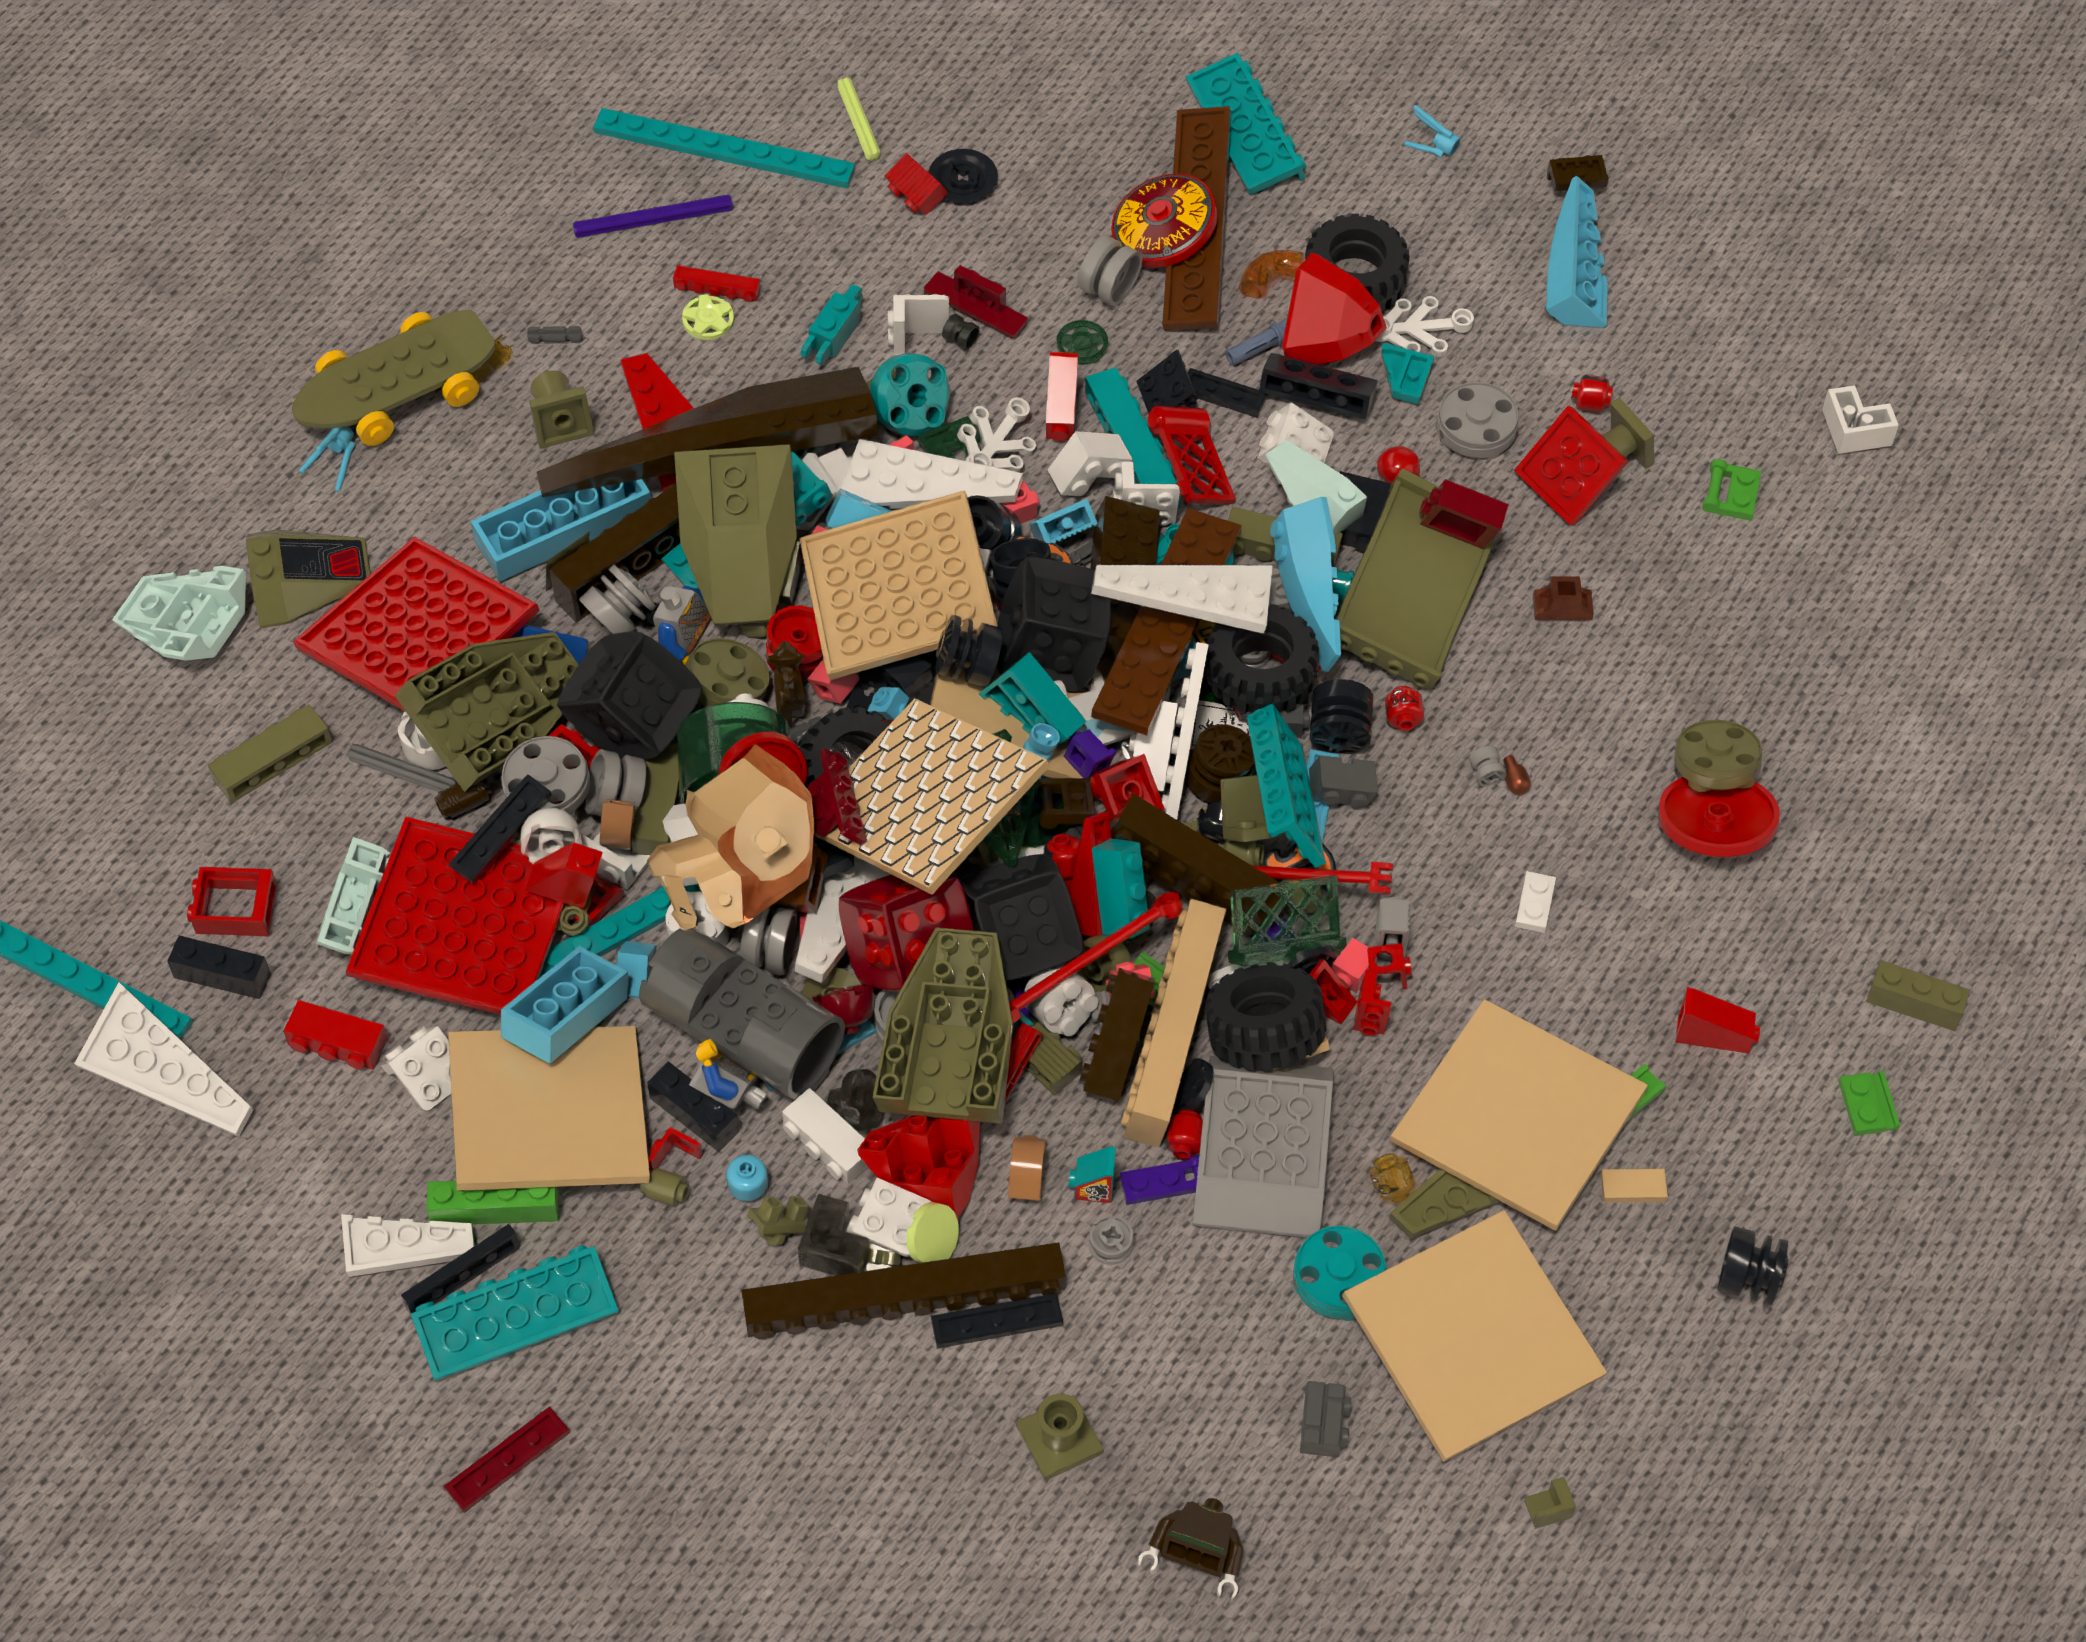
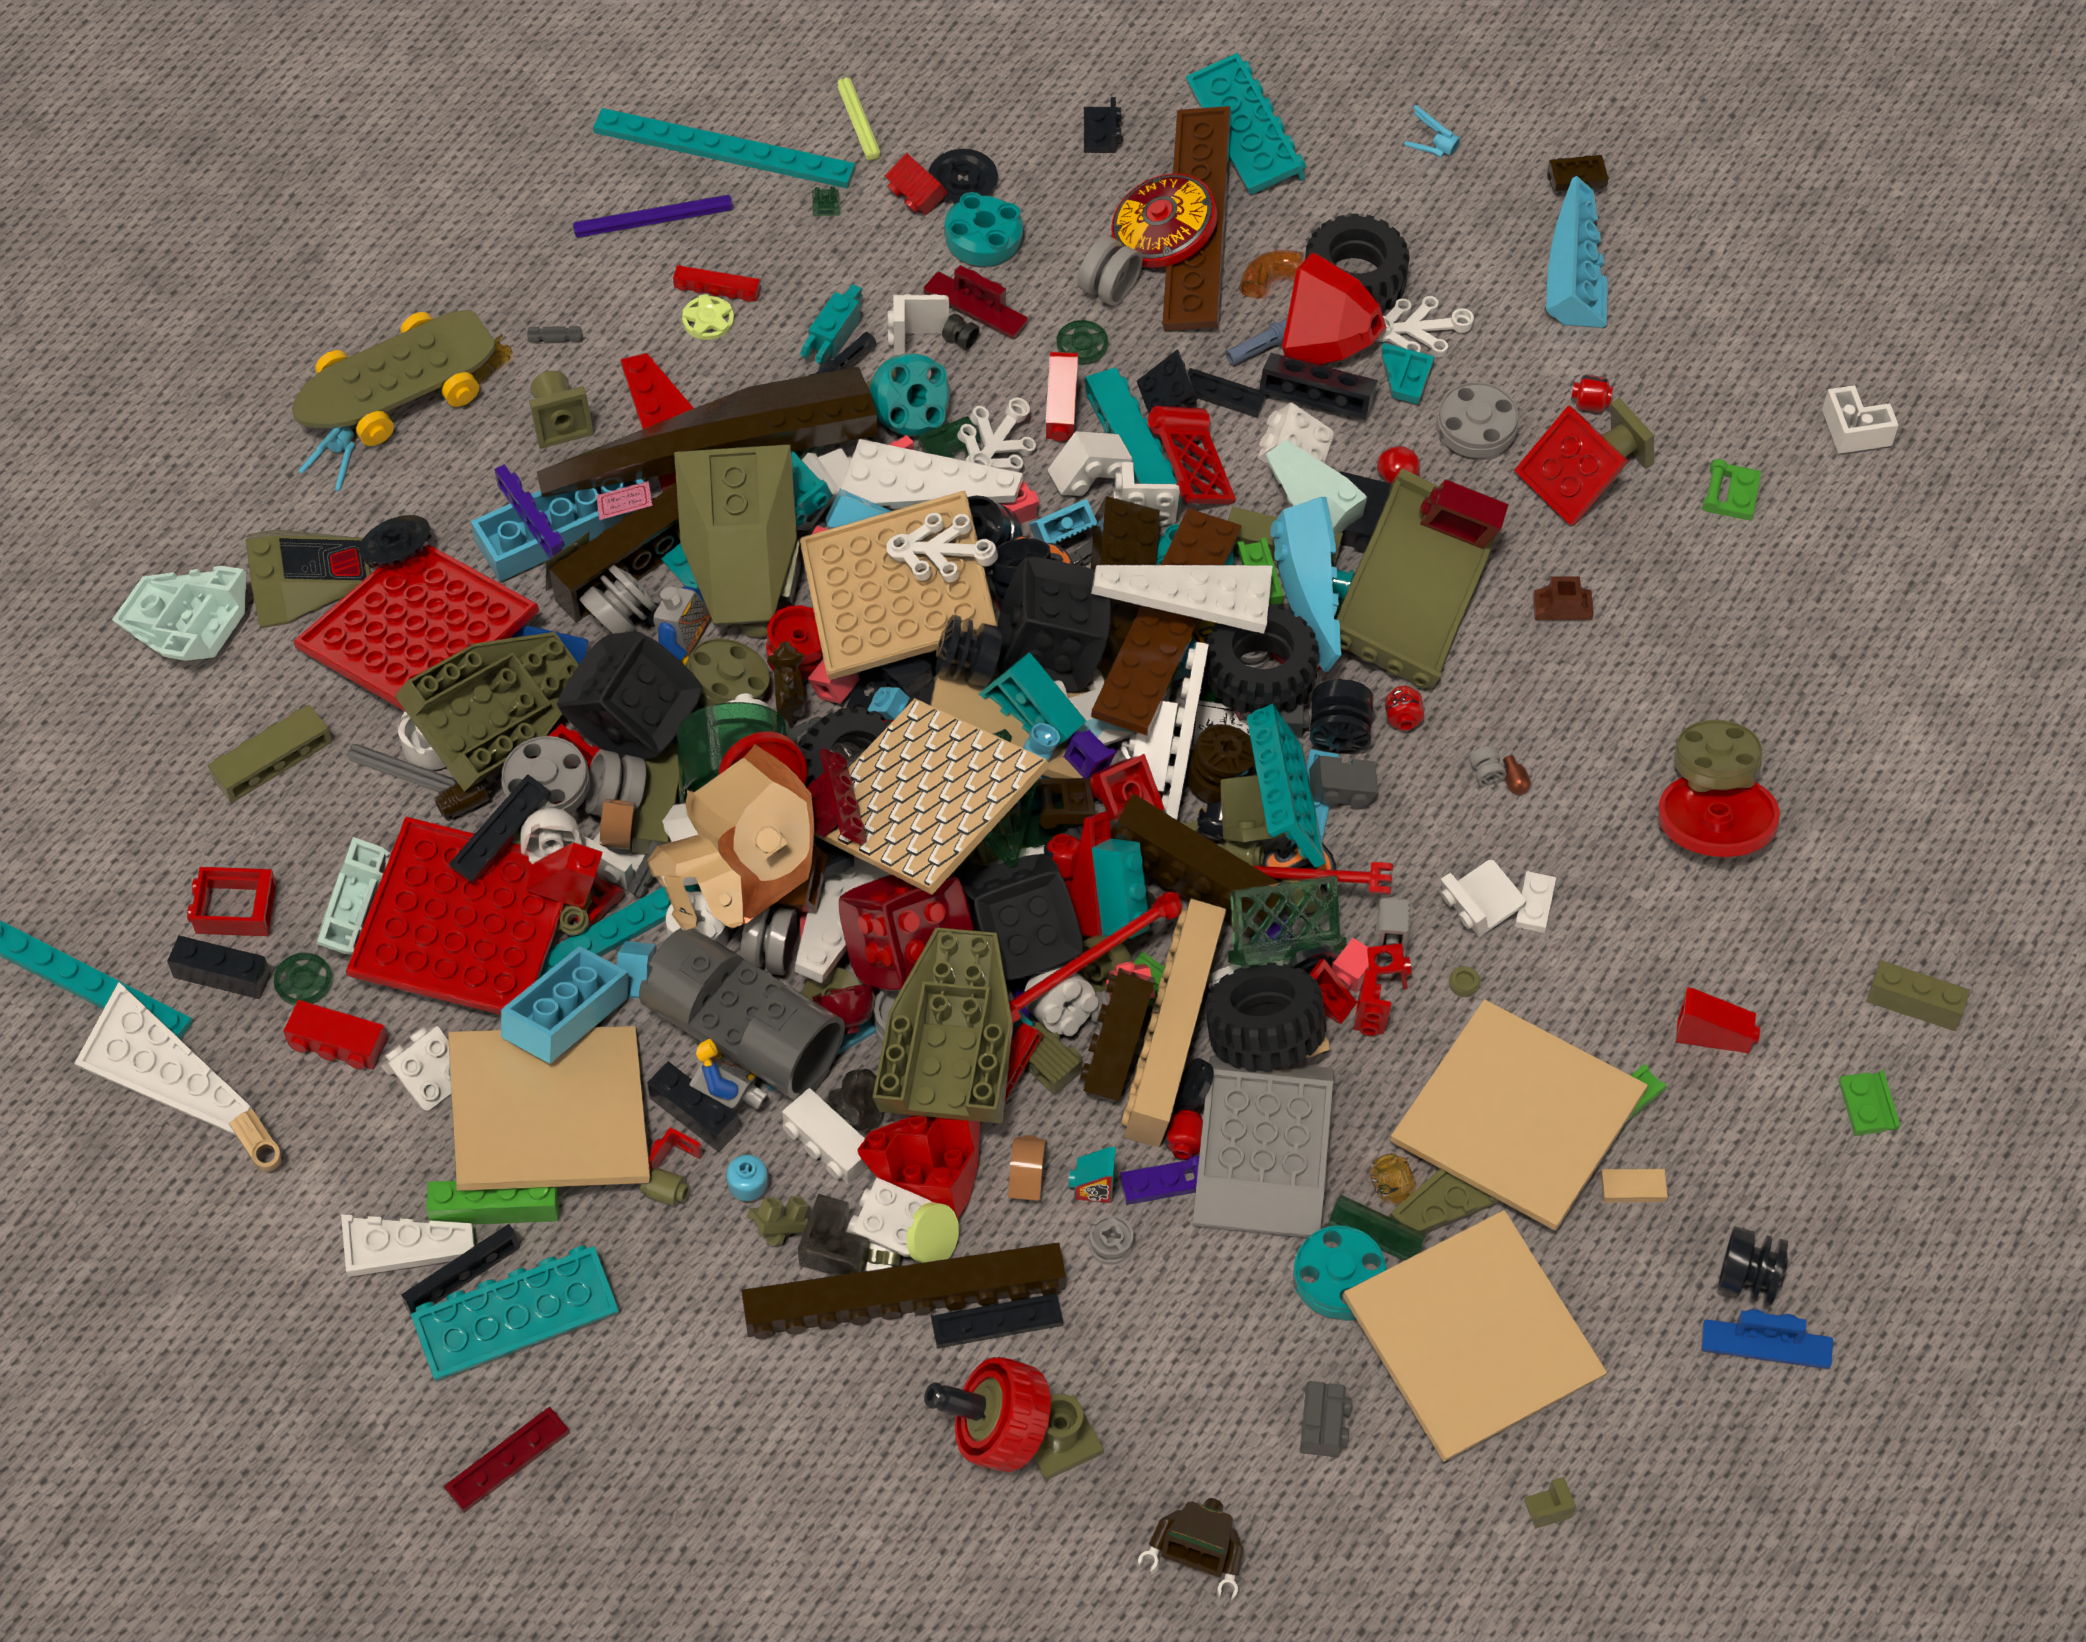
none -> tan piece [229,1109,281,1172]
none -> clear green wheel [273,953,332,1006]
none -> black gear [359,515,432,568]
none -> dark purple plate [494,464,565,559]
none -> clear pink sticker [596,481,652,520]
none -> dark grey axle [628,840,664,897]
none -> black pin [808,332,876,376]
none -> clear green tile [812,186,840,217]
none -> white plant [886,513,998,582]
none -> red wheel [924,1357,1051,1472]
none -> teal piece [944,192,1023,266]
none -> black bracket [1084,97,1121,153]
none -> bright green hinge [1238,537,1284,605]
none -> clear green plate [1328,1194,1427,1261]
none -> white bracket [1440,860,1526,937]
none -> olive tile [1449,966,1480,997]
none -> blue bracket [1701,1309,1833,1369]

